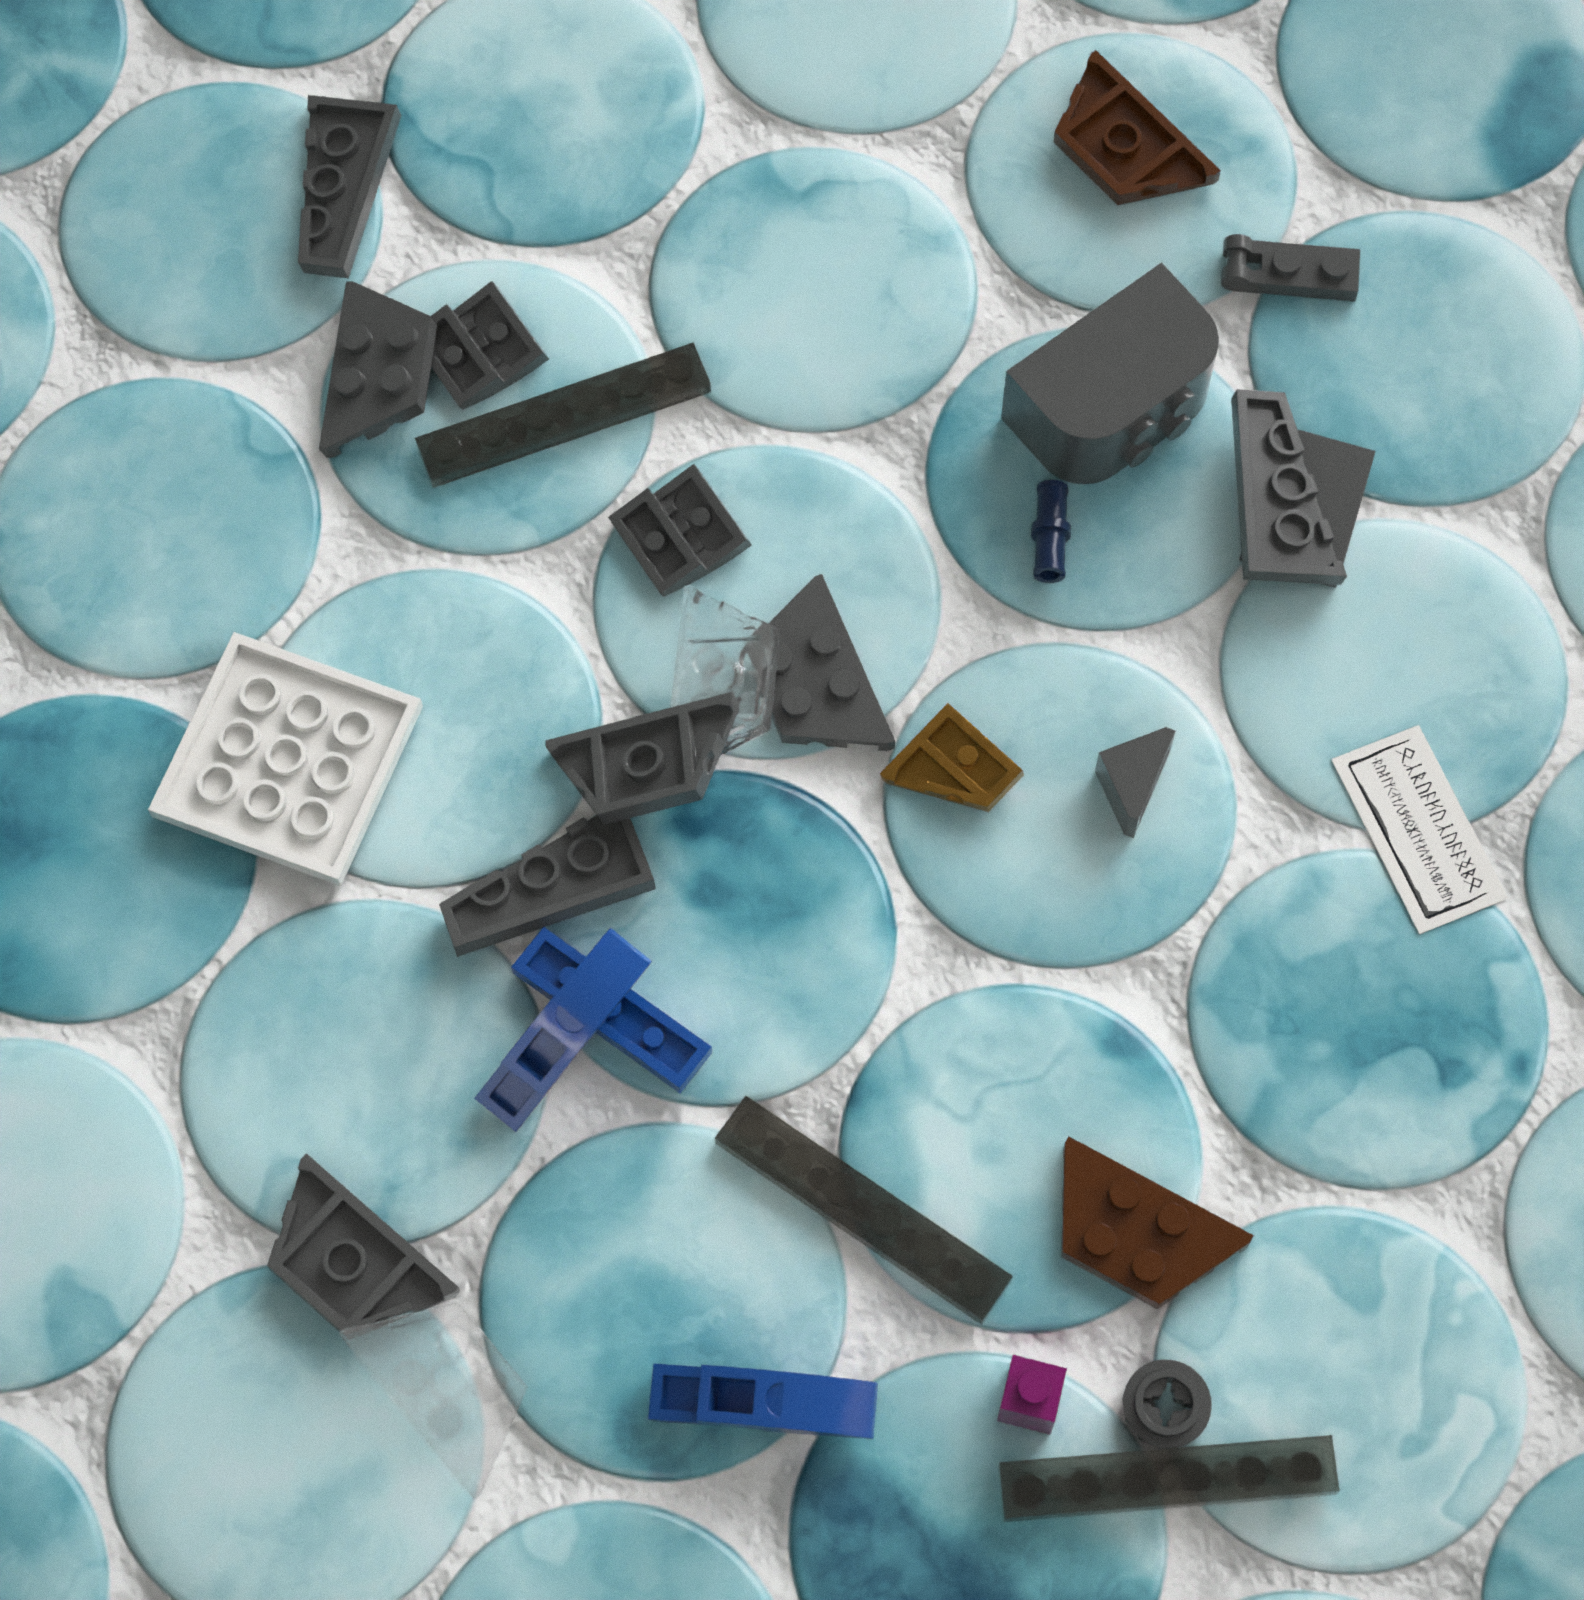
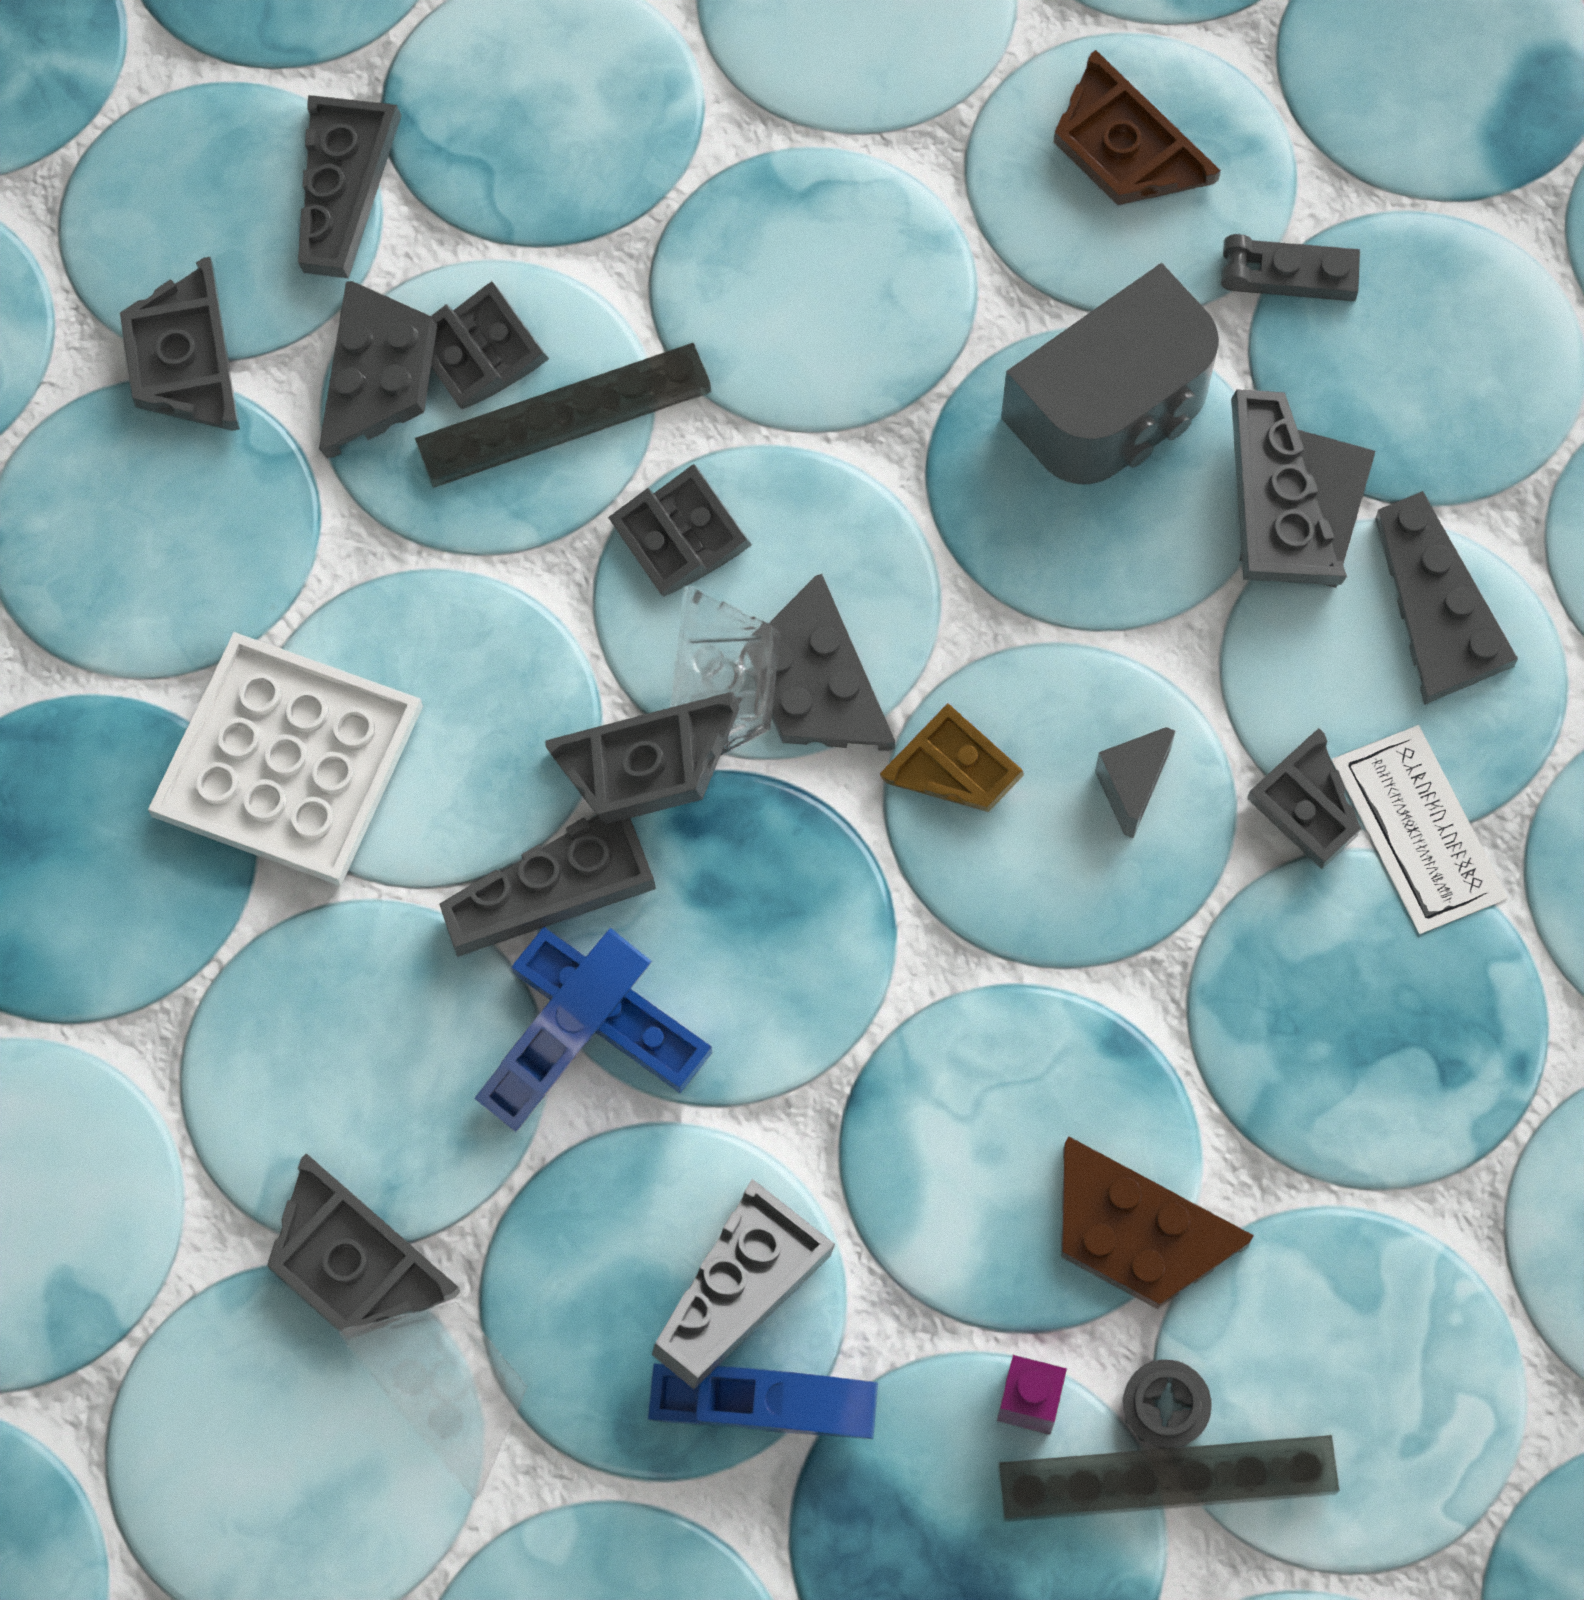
clear smoke plate [715,1095,1013,1325] -> none
dark blue pin [1031,479,1071,583] -> none
none -> dark grey wing [120,257,240,431]
none -> wing [652,1179,835,1389]
none -> dark grey wing [1247,728,1361,869]
none -> dark grey wing [1375,491,1518,705]

